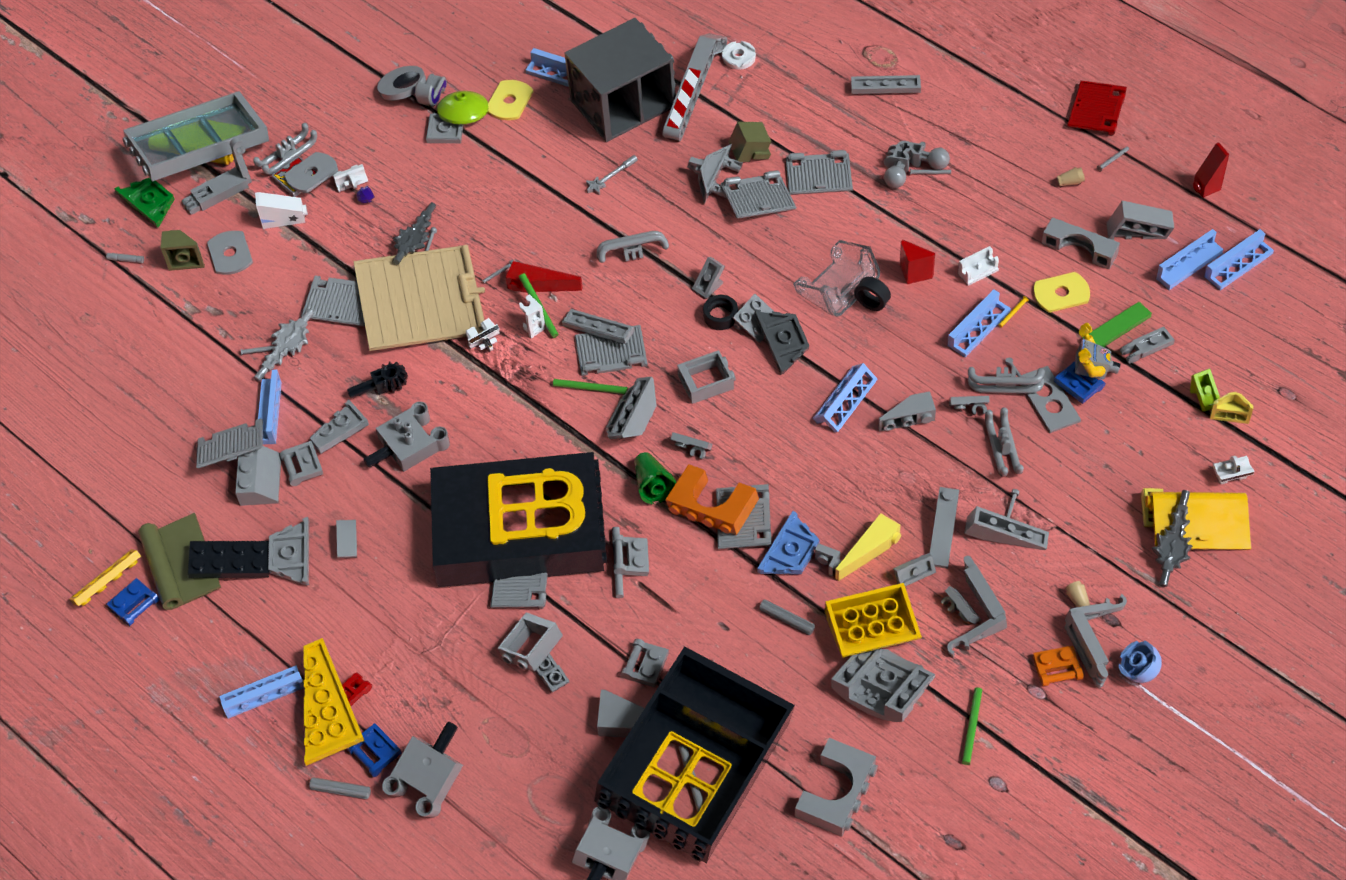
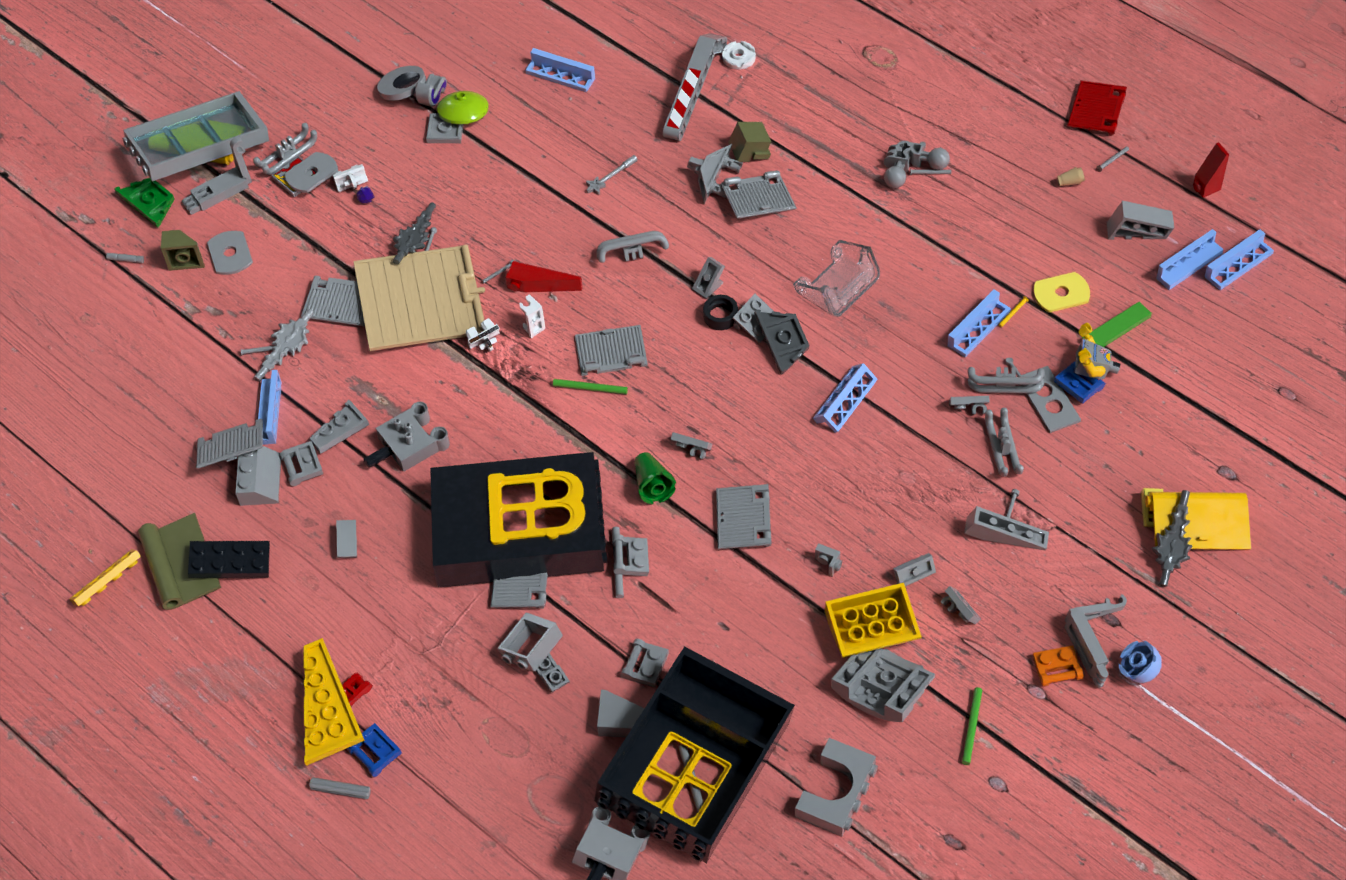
blue plate [107,578,160,626] -> none
light blue fence [219,666,304,719] -> none
white slope [255,192,308,229] -> none
light grey wing [268,517,310,586] -> none
black gear [347,361,408,398] -> none
light grey piece [382,721,463,818] -> none
light yellow piece [488,80,533,120] -> none
bright green bar [519,273,559,338] -> none
light grey tile [562,309,635,344] -> none
dark grey container [564,18,676,142] -> none
light grey wedge [606,377,657,439] -> none
orange arch [666,464,759,536] -> none
light grey window [677,350,736,404] -> none
medium blue wing [757,511,820,574] -> none
light grey axle [760,600,815,635] -> none
light grey window [786,150,853,195] -> none
light yellow slope [835,513,901,581] -> none
light grey plate [851,75,921,94] -> none
black tyre [854,276,891,311] -> none
light grey slope [879,391,936,431] -> none
red slope [899,239,935,284] -> none
light grey slope [930,487,959,569] -> none
light grey hinge [947,556,1007,658] -> none
white hinge [958,246,999,286] -> none
light grey arch [1042,217,1120,269] -> none
tan cone [1066,581,1090,607] -> none
light grey hinge [1120,327,1175,364] -> none
lime slope [1190,368,1220,411] -> none
light yellow slope [1210,392,1253,424] -> none
white hips [1213,456,1255,484] -> none

